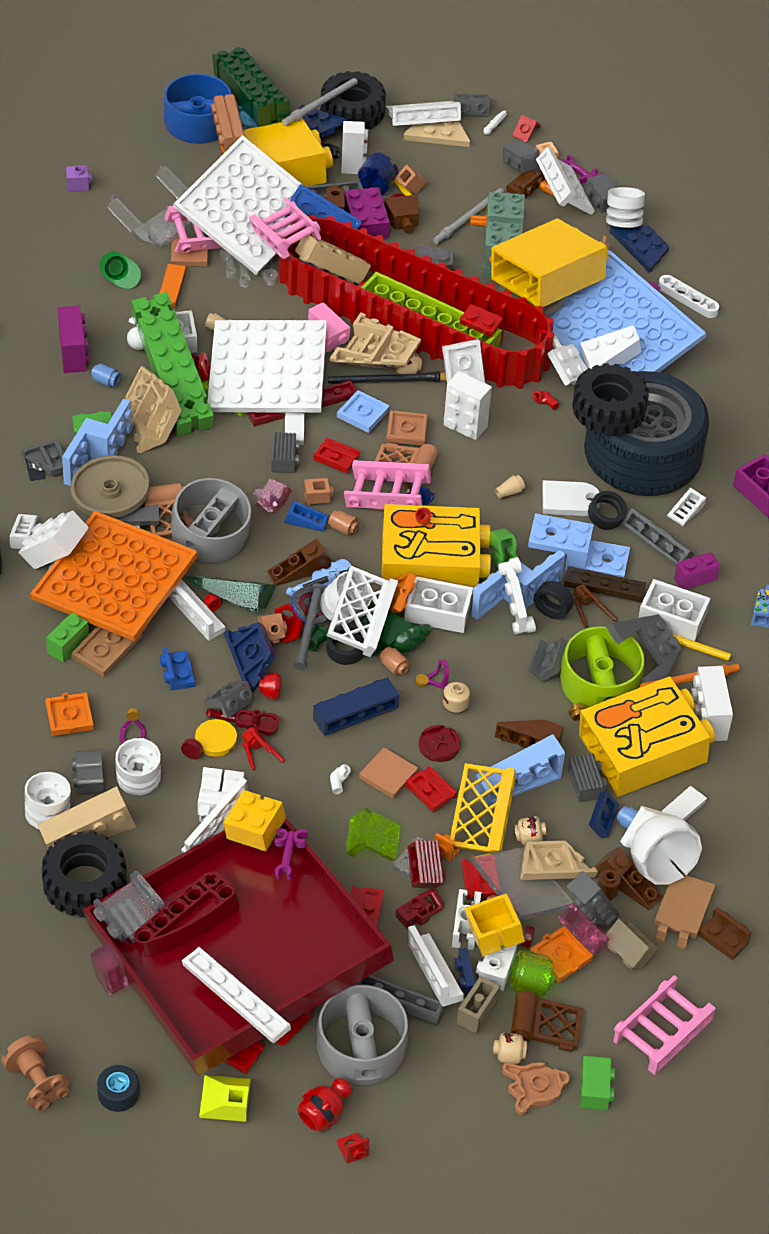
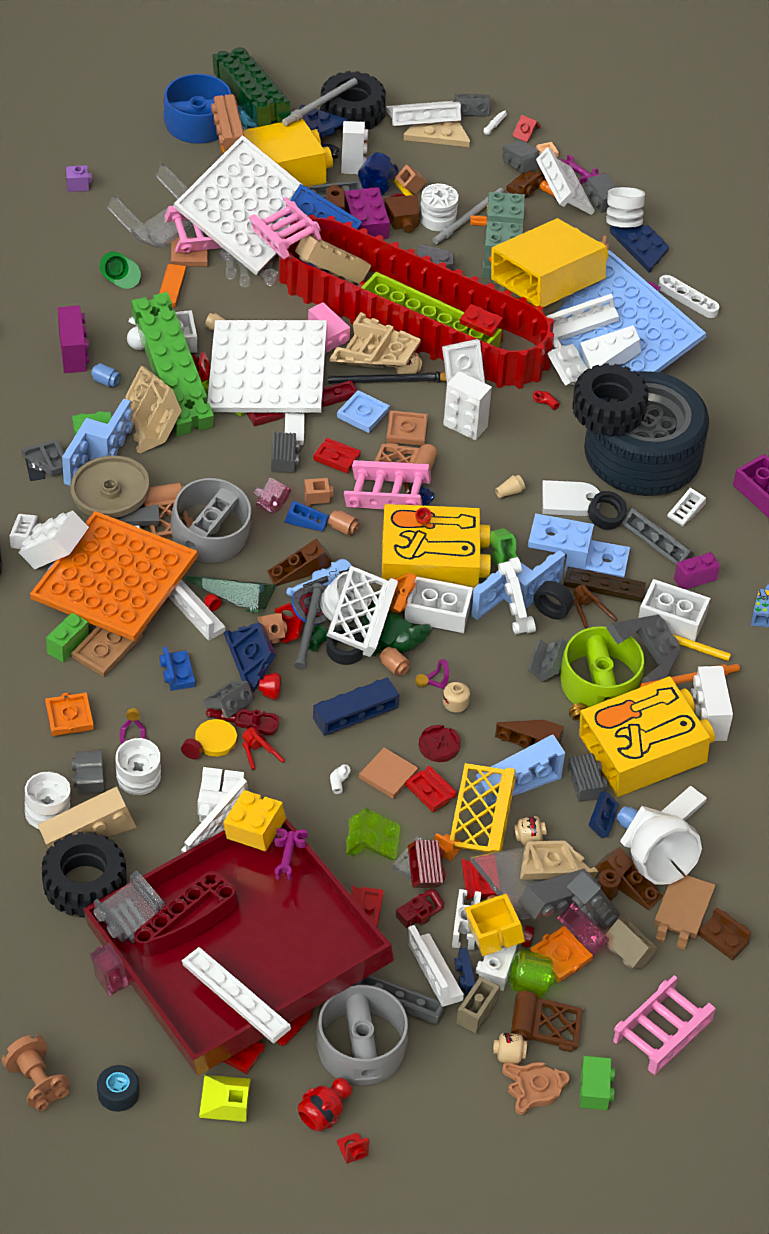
none -> white wheel [420,184,458,231]
none -> dark grey brick [518,868,601,920]
none -> white fence [546,294,619,341]

